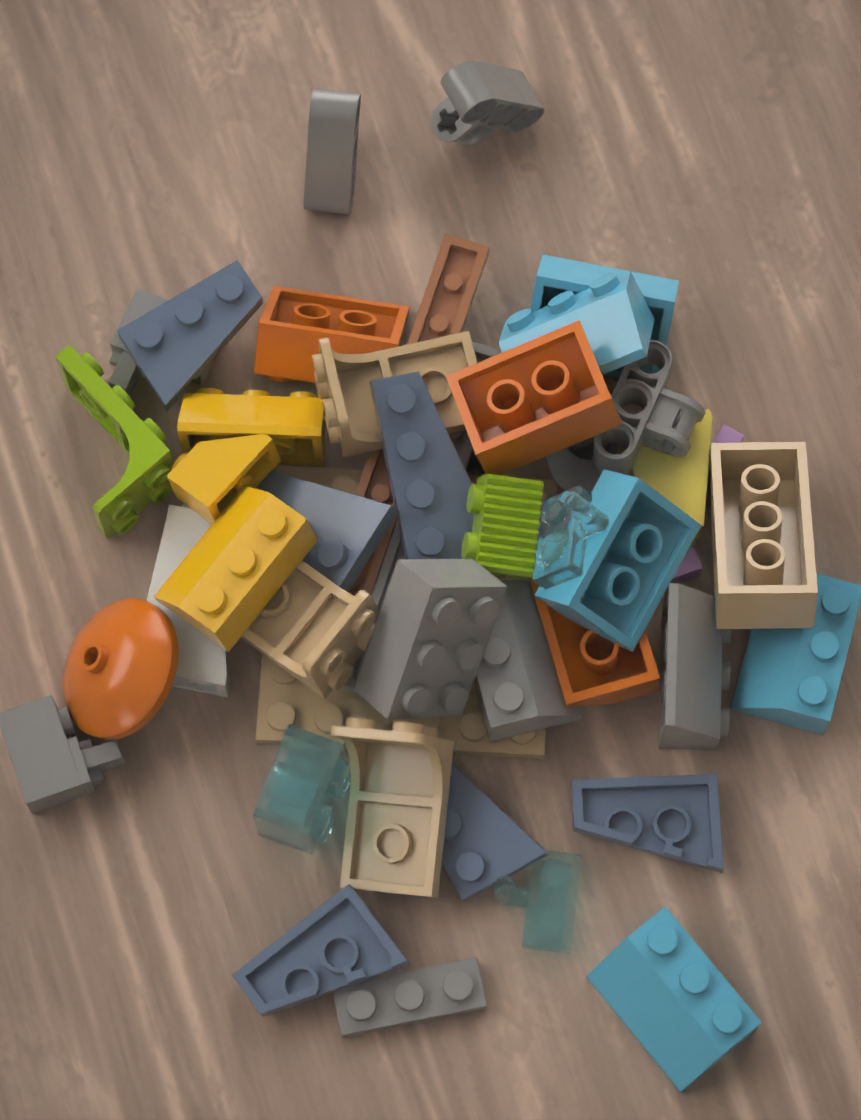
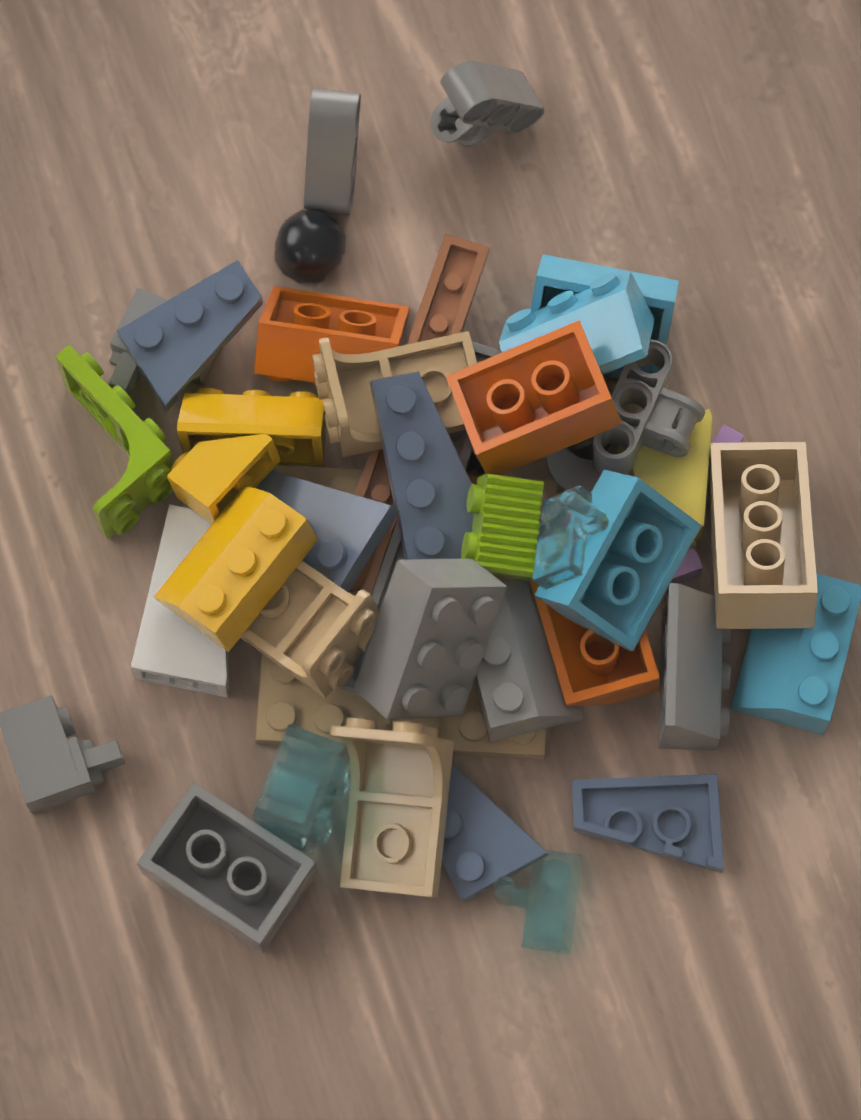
orange dish [63,598,179,740] -> none
sand blue wing [232,884,410,1017] -> none
light grey plate [333,958,487,1038] -> none
medium azure slope [586,906,762,1093] -> none
none -> light grey brick [137,782,318,954]
none -> black hair [275,209,346,283]

